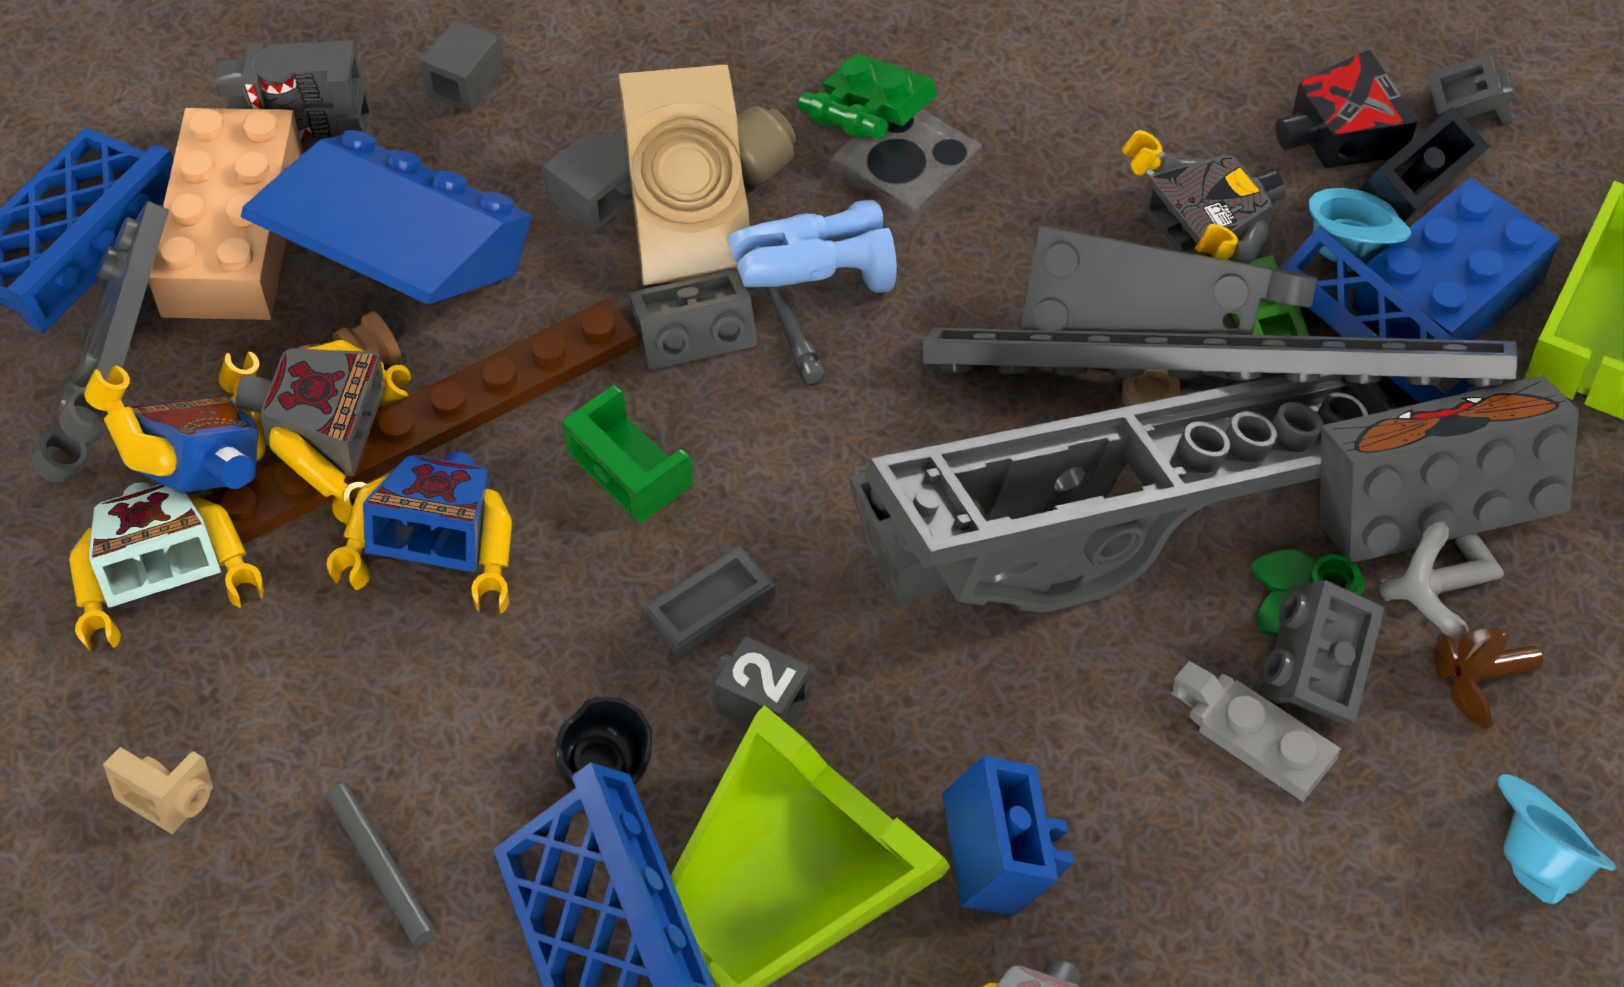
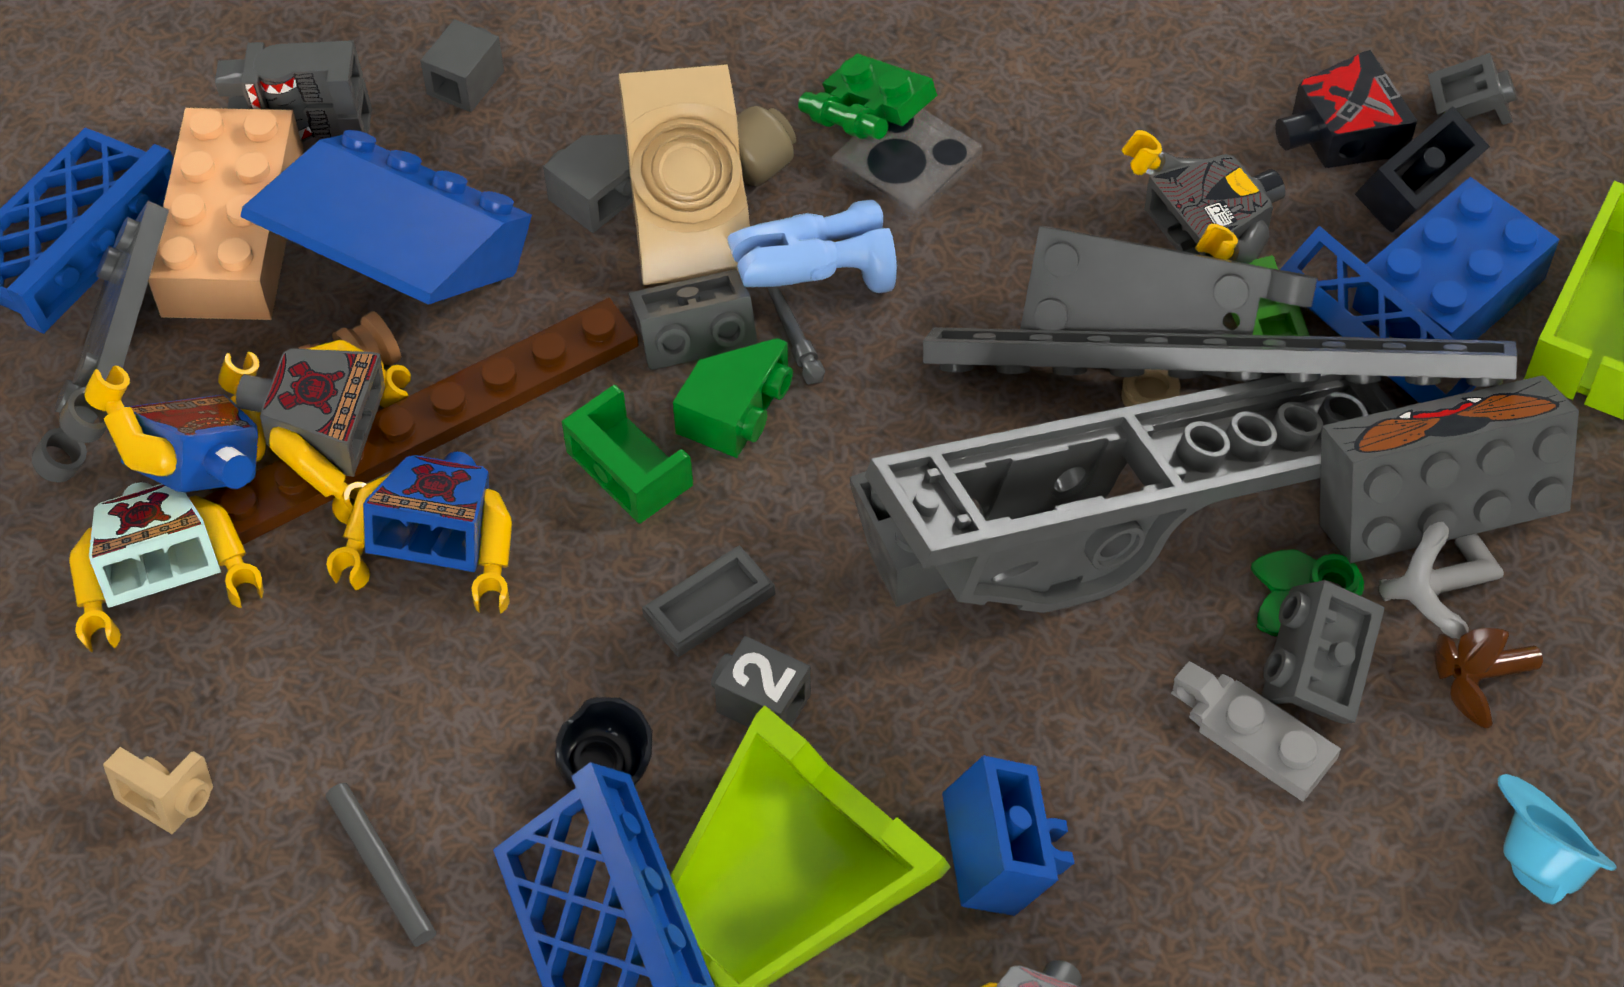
medium azure piece [1308,188,1411,272] -> none
none -> green slope [673,338,793,458]

